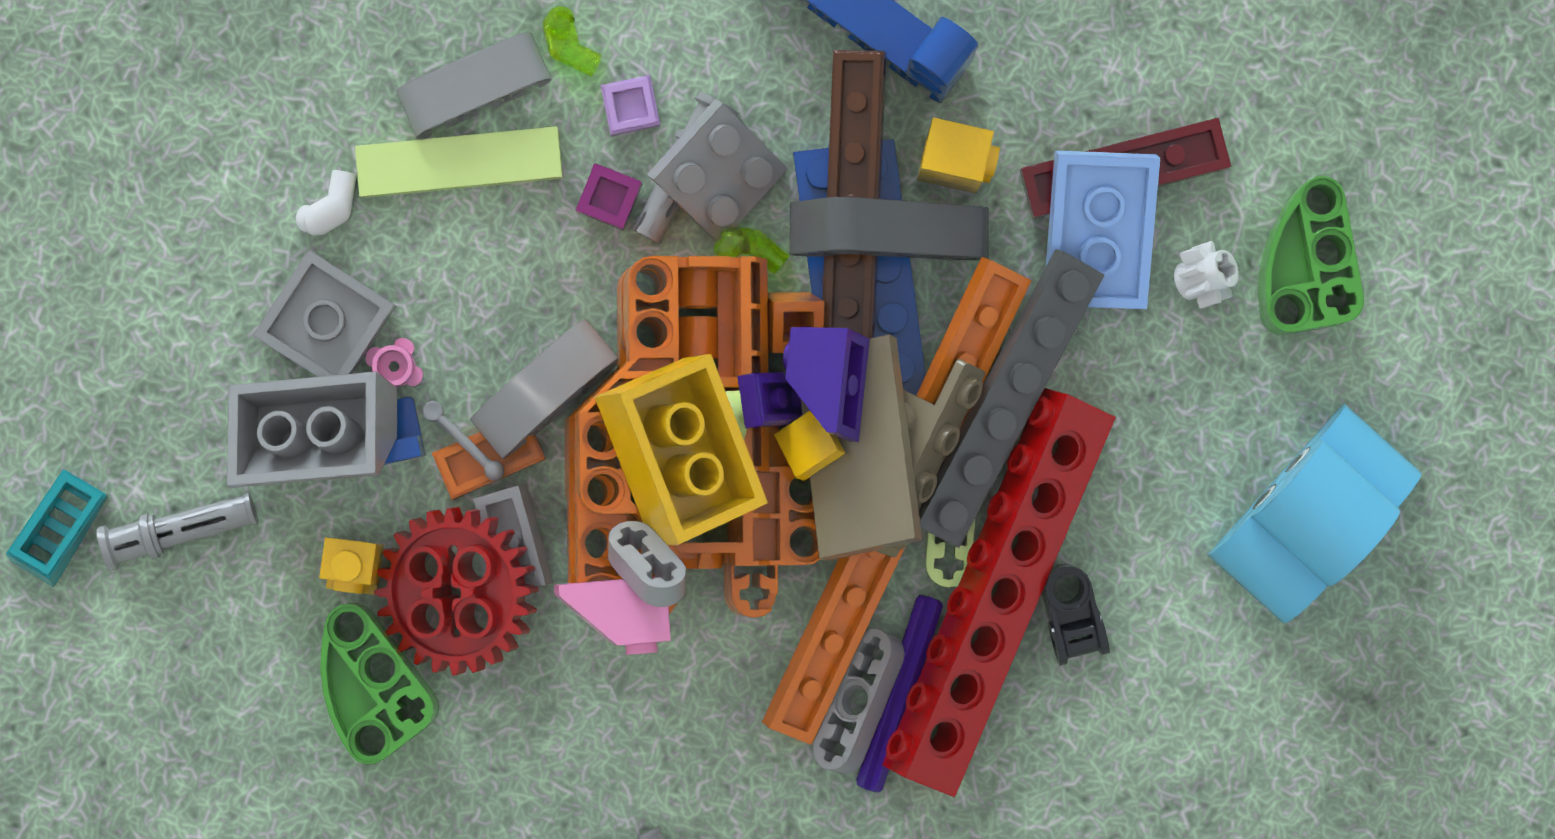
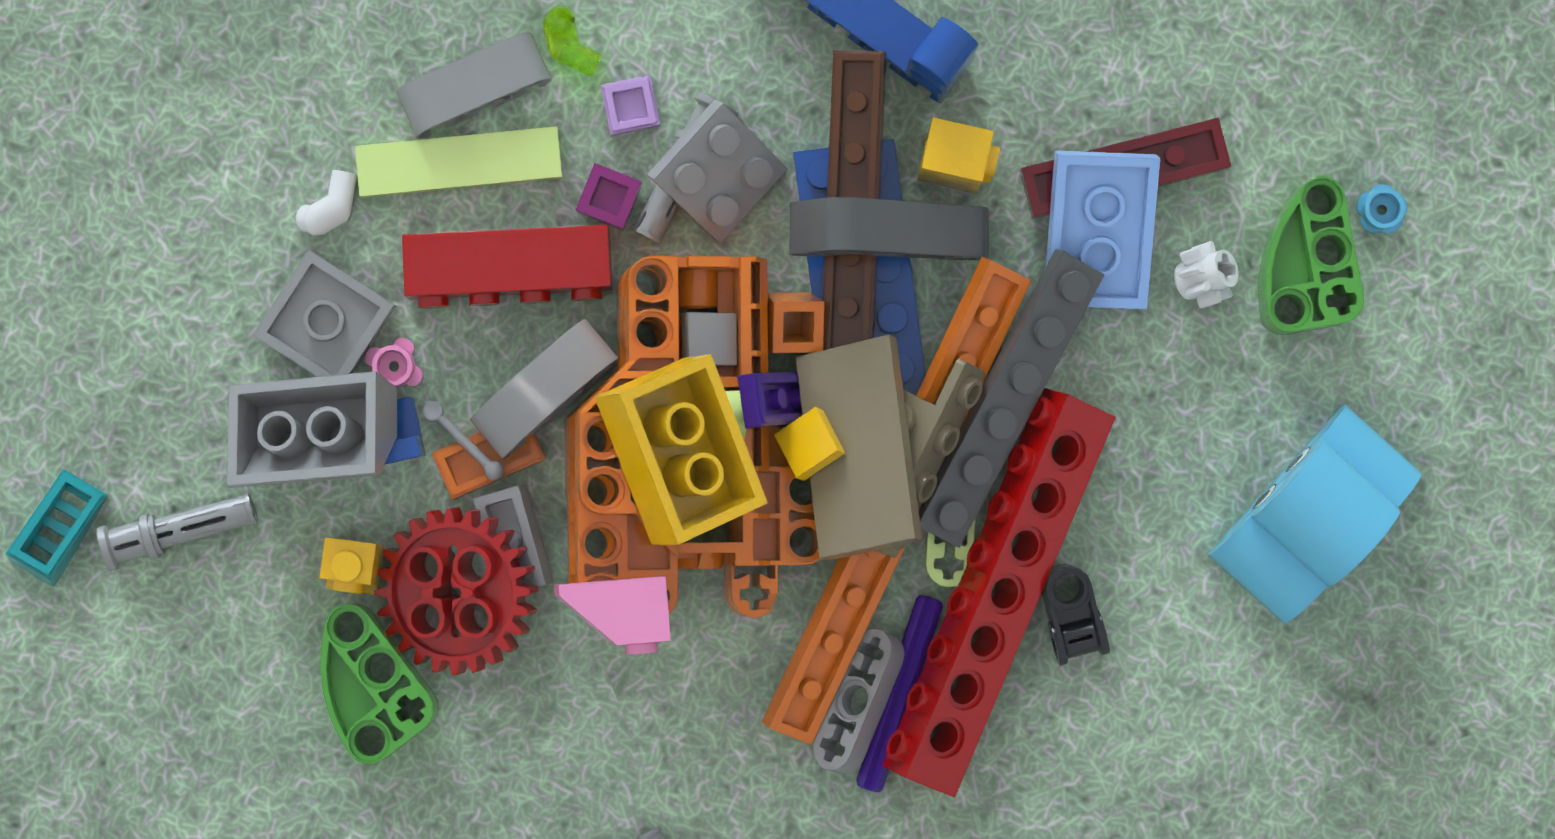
light grey beam [608,521,686,607] -> none
clear neon green arm [713,227,790,274] -> none
dark purple slope [783,327,870,442] -> none
none -> red brick [402,225,613,309]
none -> light grey tile [681,312,737,366]
none -> medium azure plate [1356,184,1407,234]

